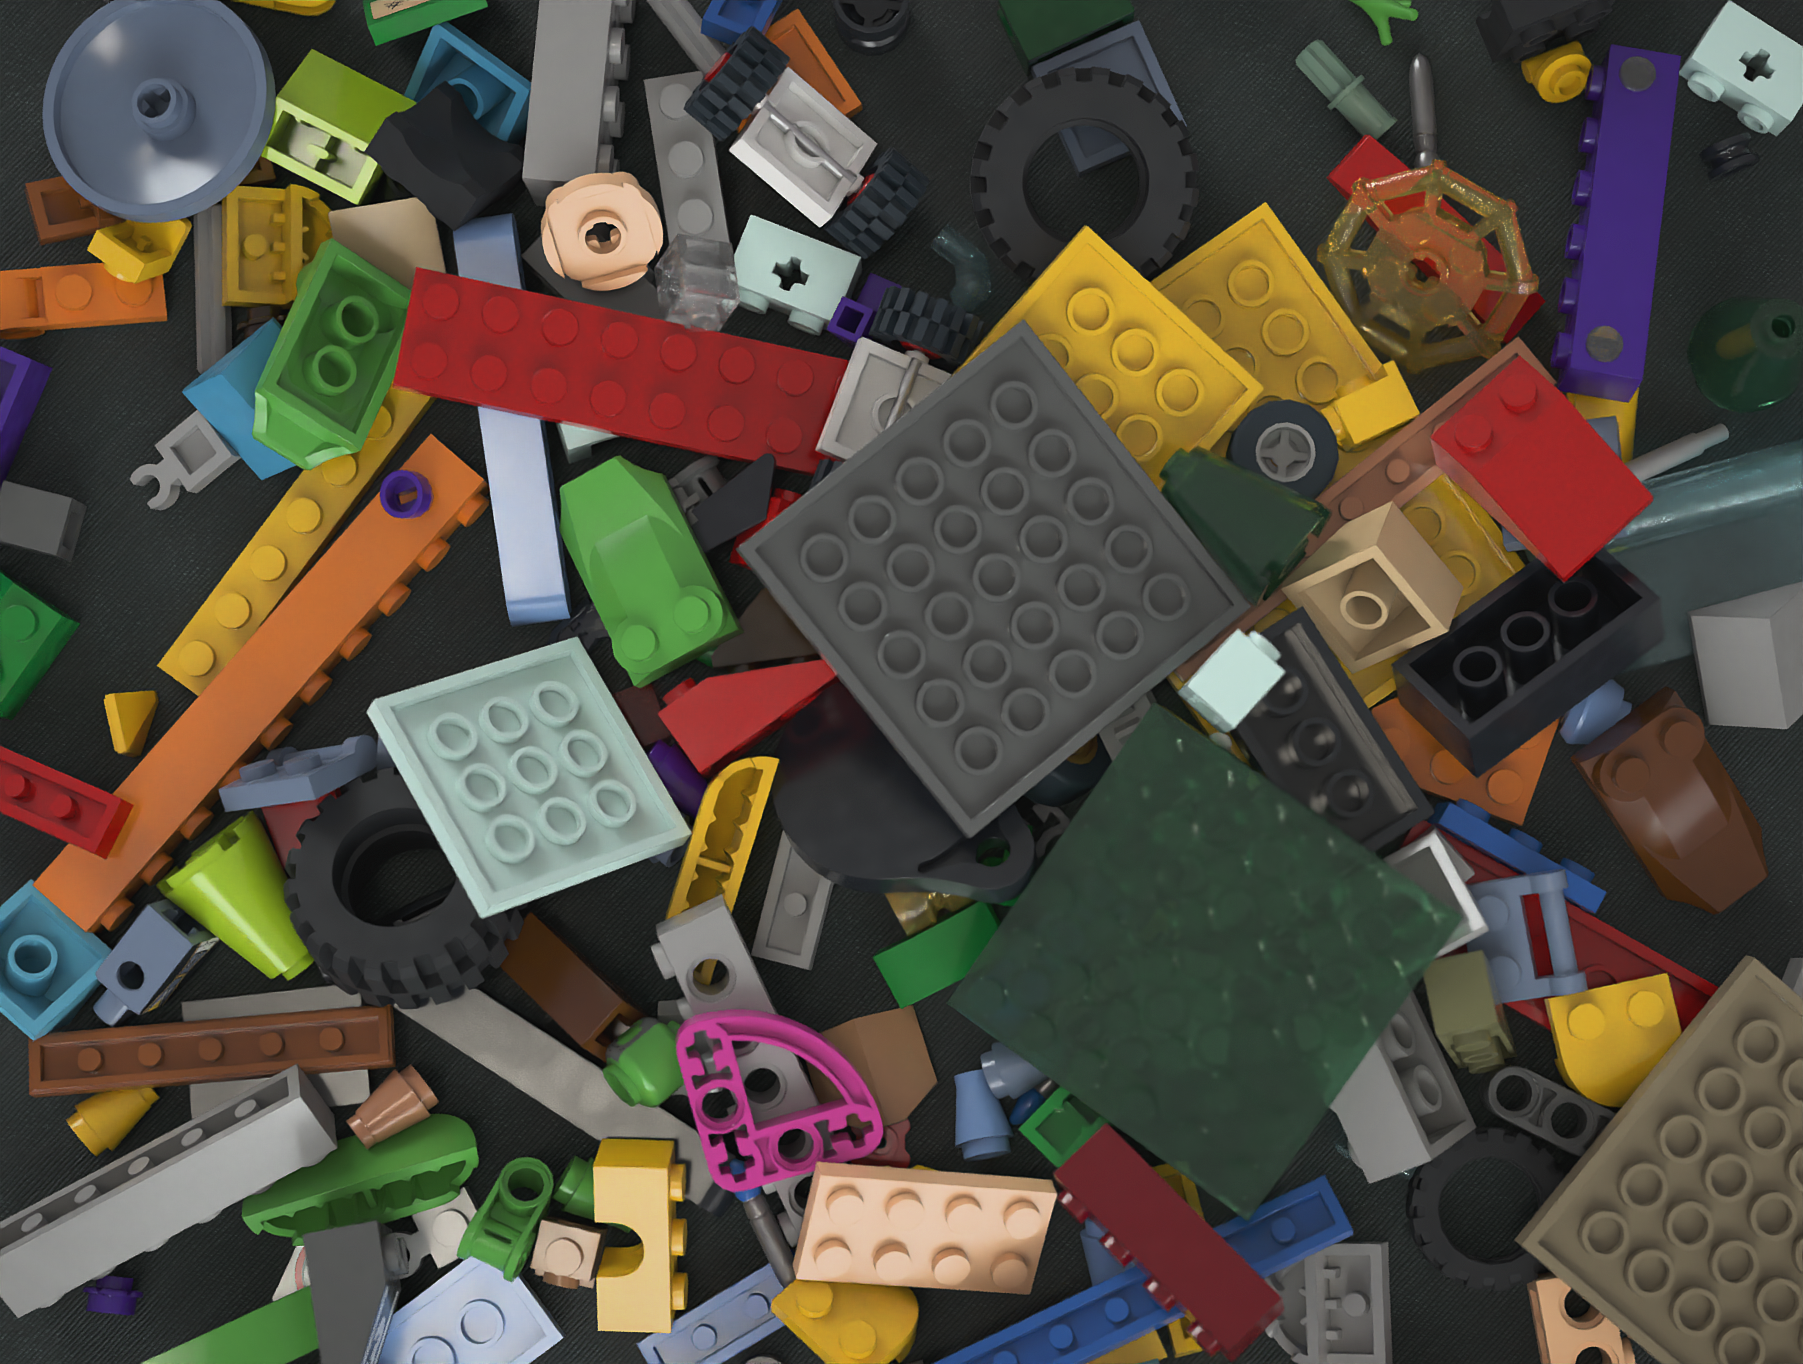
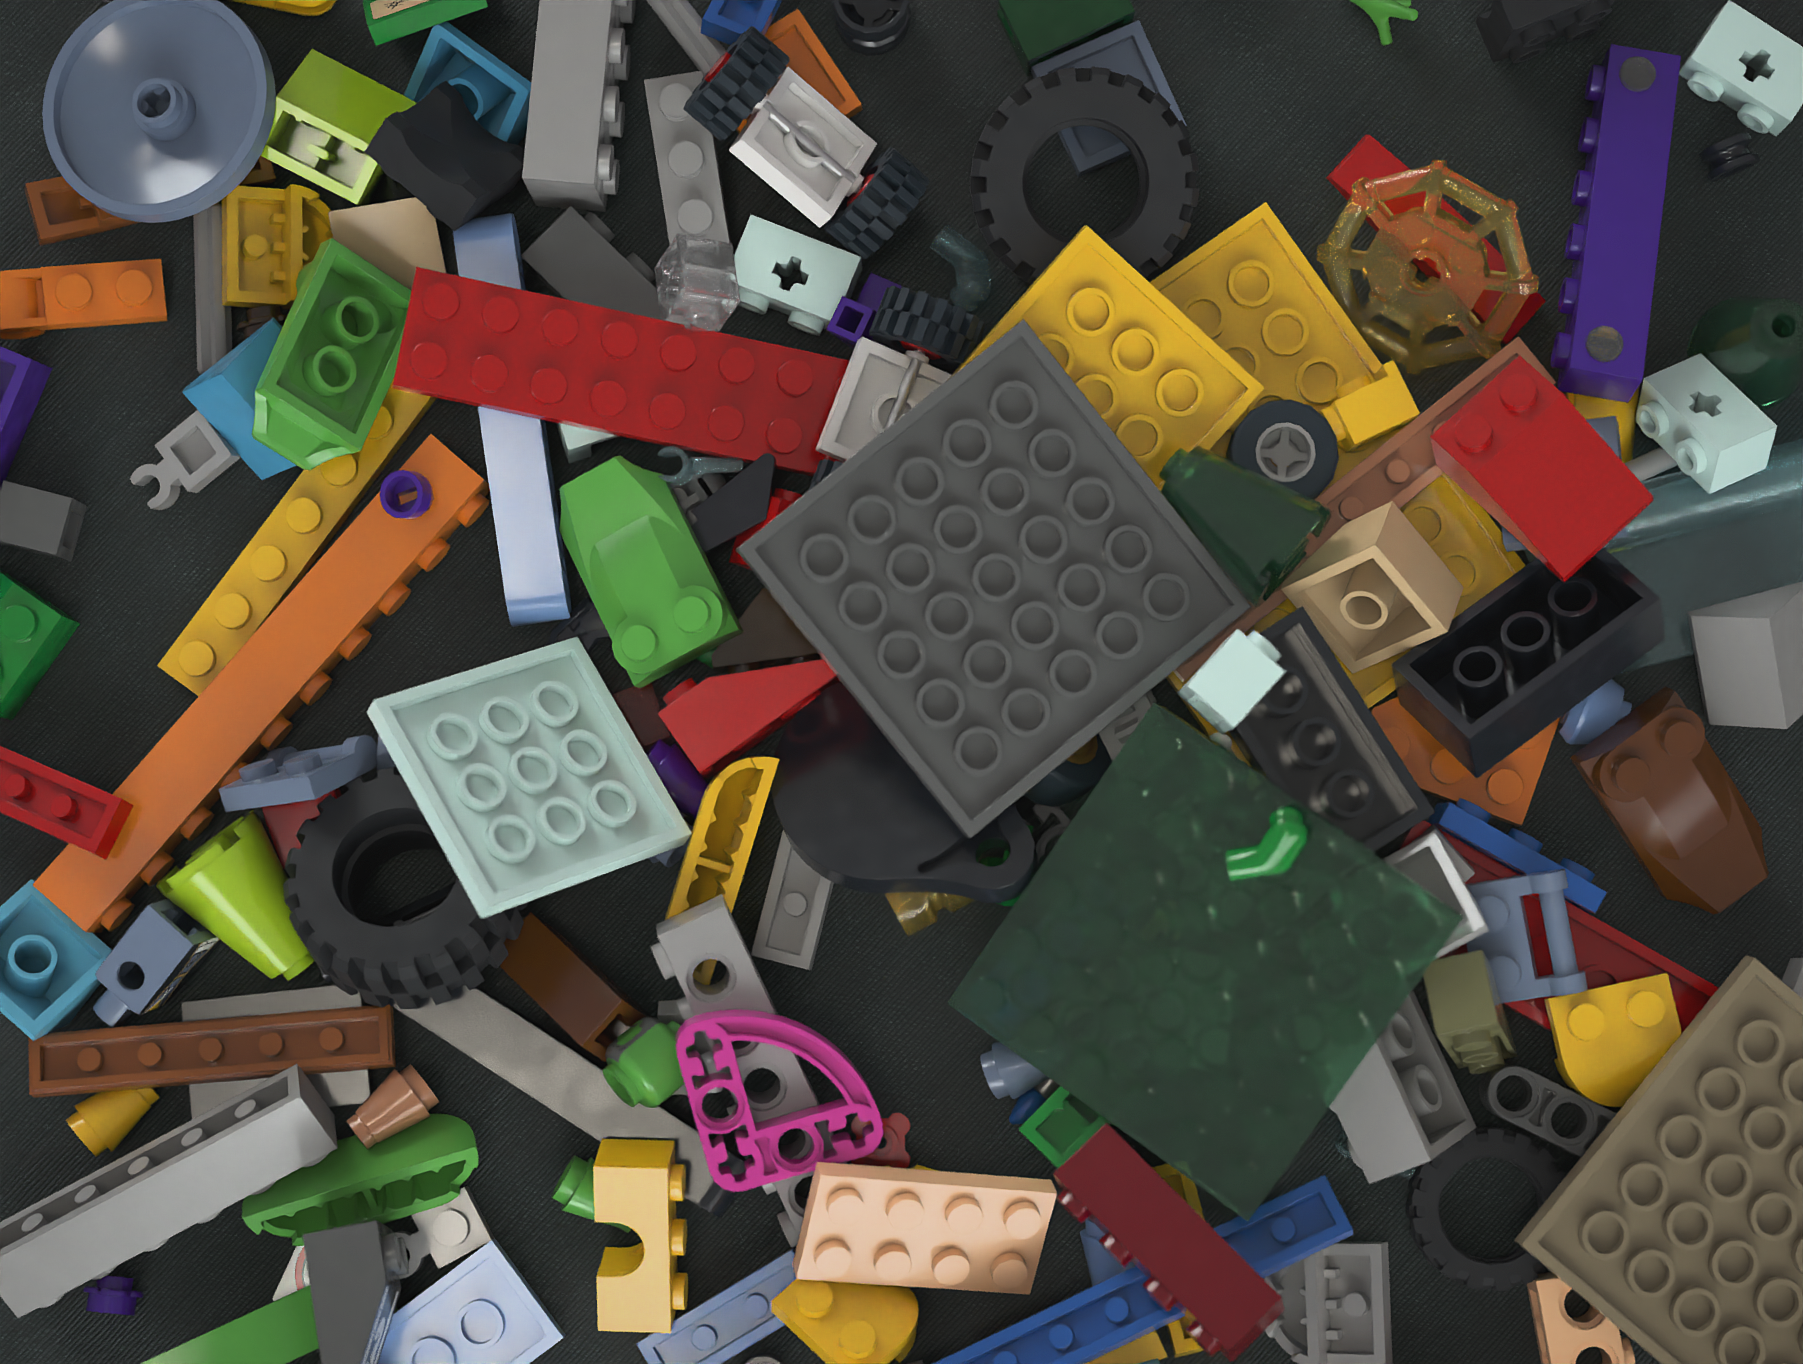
yellow bracket [87,218,192,284] -> none
yellow slope [103,691,159,757] -> none
bright green piece [457,1157,554,1283] -> none
brick [530,1215,608,1289] -> none
light nougat plate [541,172,663,291] -> none
flat silver piece [729,1159,796,1289] -> none
medium nougat slope [805,1005,938,1129] -> none
green slope [873,900,1014,1009] -> none
medium blue cone [954,1069,1014,1161] -> none
sand green axle [1295,39,1398,140] -> none
flat silver piece [1409,53,1441,190] -> none
yellow plate [1521,40,1592,103] -> none
none -> clear light blue hand [658,446,743,486]
none -> green arm [1226,807,1308,881]
none -> light aqua brick [1635,353,1777,494]

